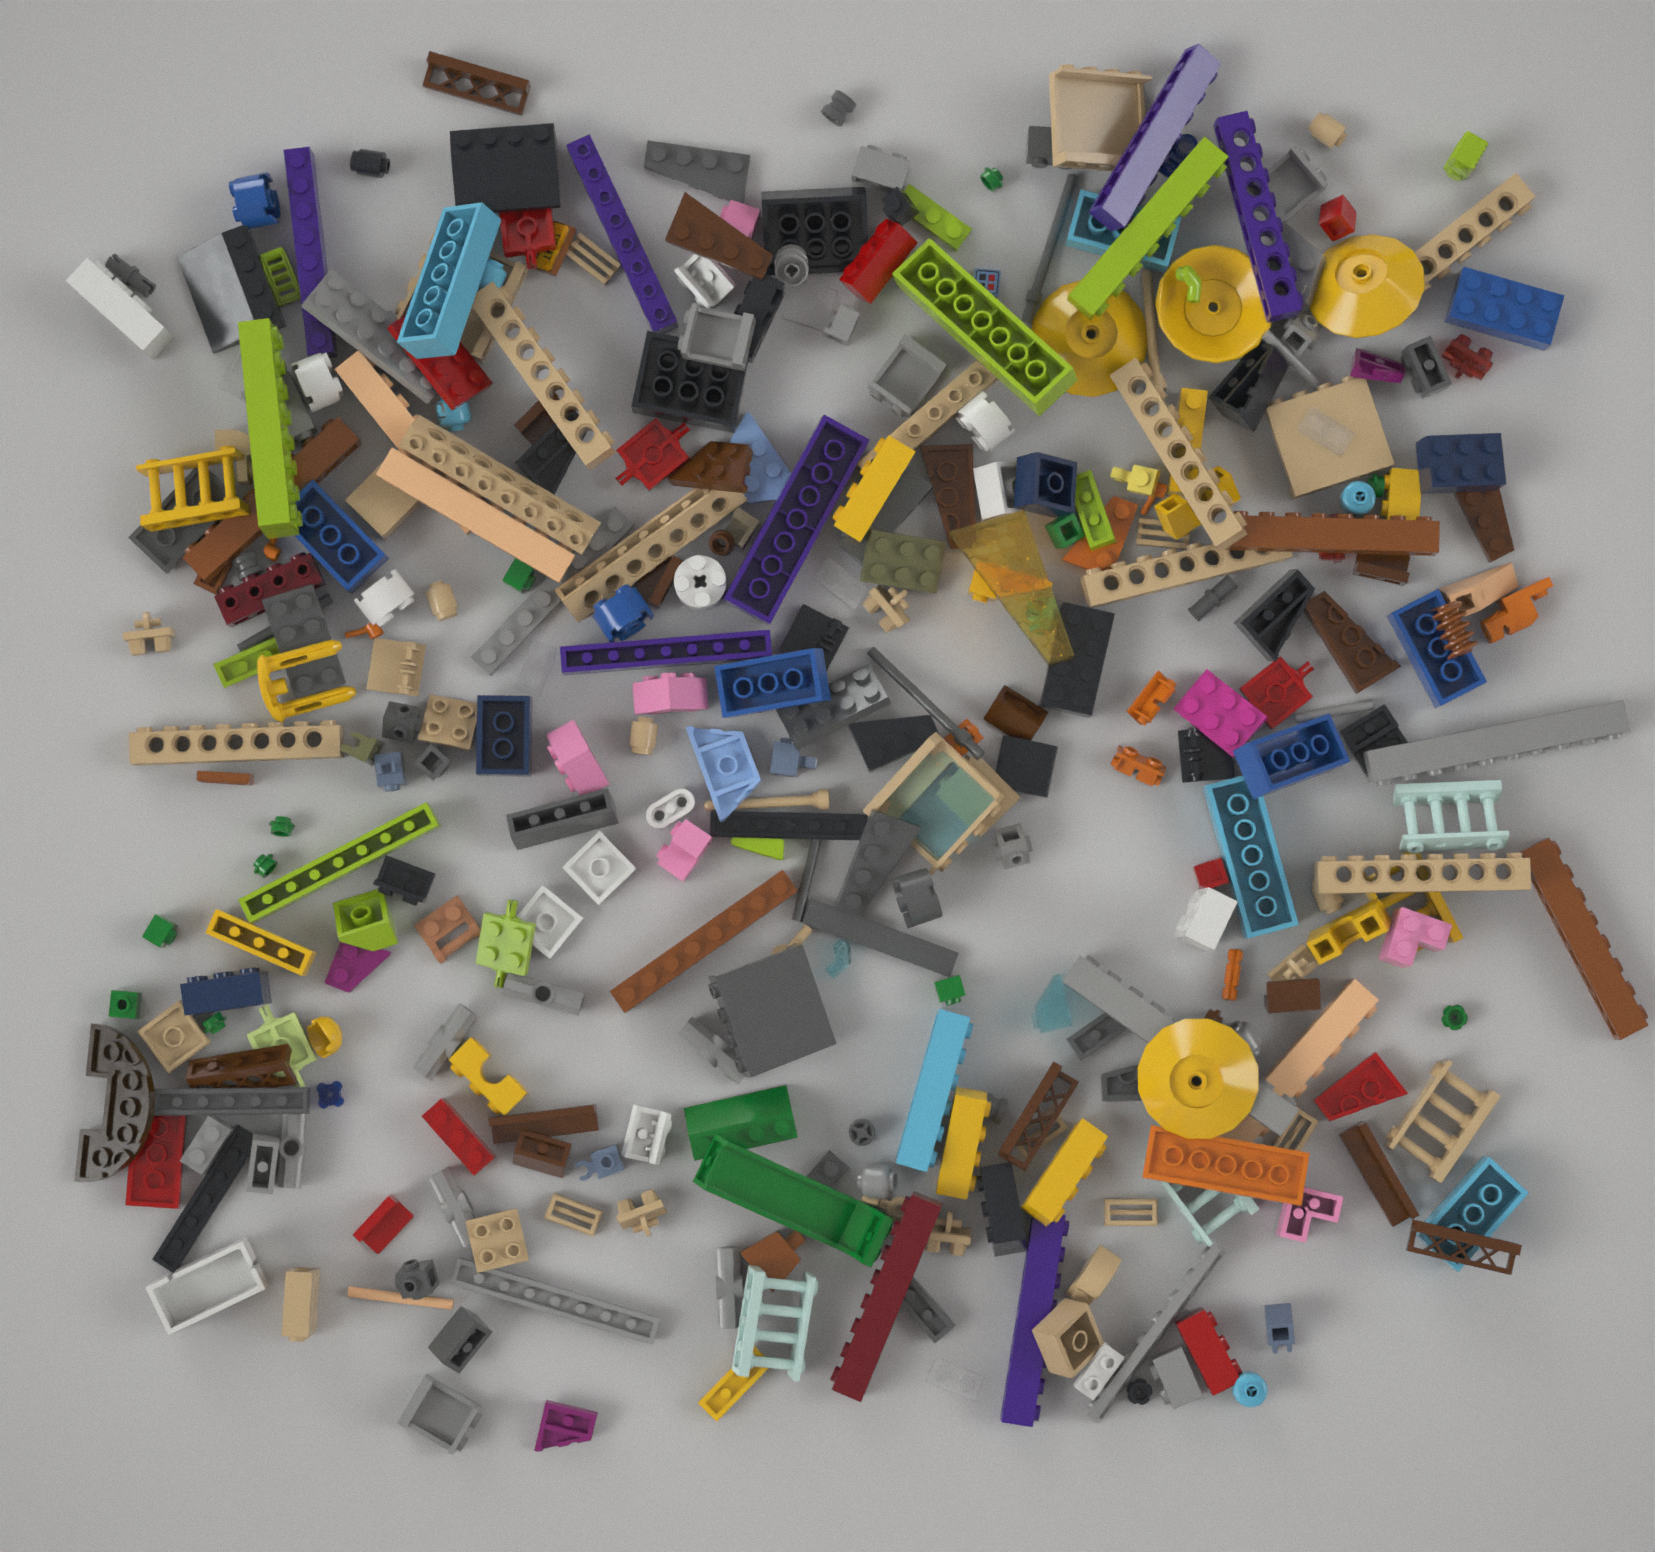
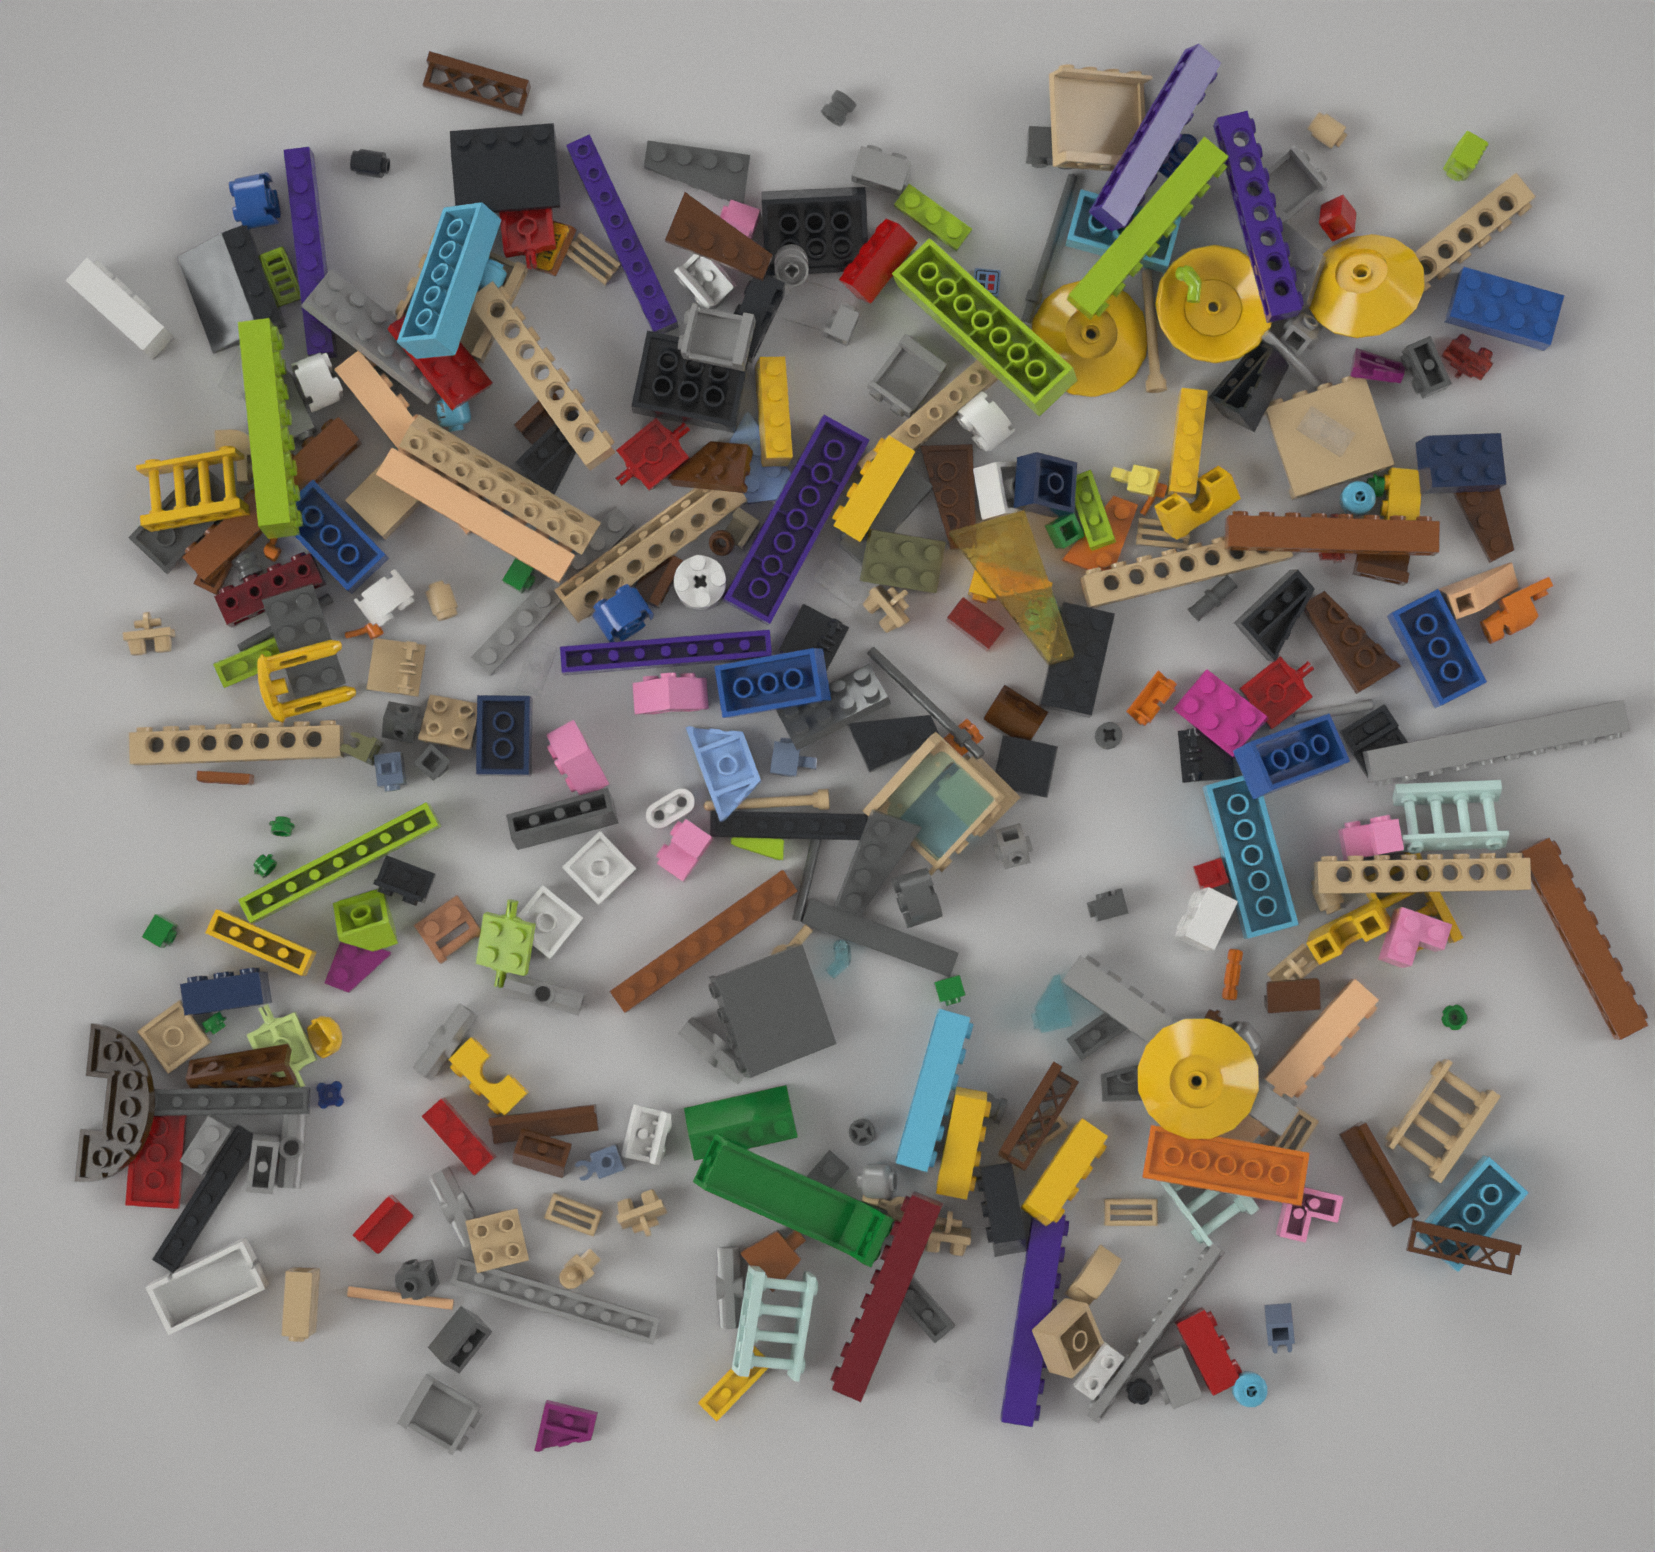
dark grey pin [105,254,156,298] -> none
green plate [108,990,142,1019] -> none
tan brick [629,717,658,755] -> none
black brick [881,187,920,226] -> none
green plate [980,167,1003,192] -> none
tan brick [1110,358,1248,552] -> none
orange hinge [1110,745,1166,787] -> none
red wing [1312,1052,1408,1121] -> none
dark orange piece [1429,601,1478,660] -> none
none -> tan hips [559,1249,601,1290]
none -> yellow brick [754,356,793,467]
none -> clear red brick [946,597,1005,652]
none -> dark grey brick [1087,888,1129,922]
none -> dark grey wheel [1095,722,1123,750]
none -> bright pink brick [1338,815,1404,861]

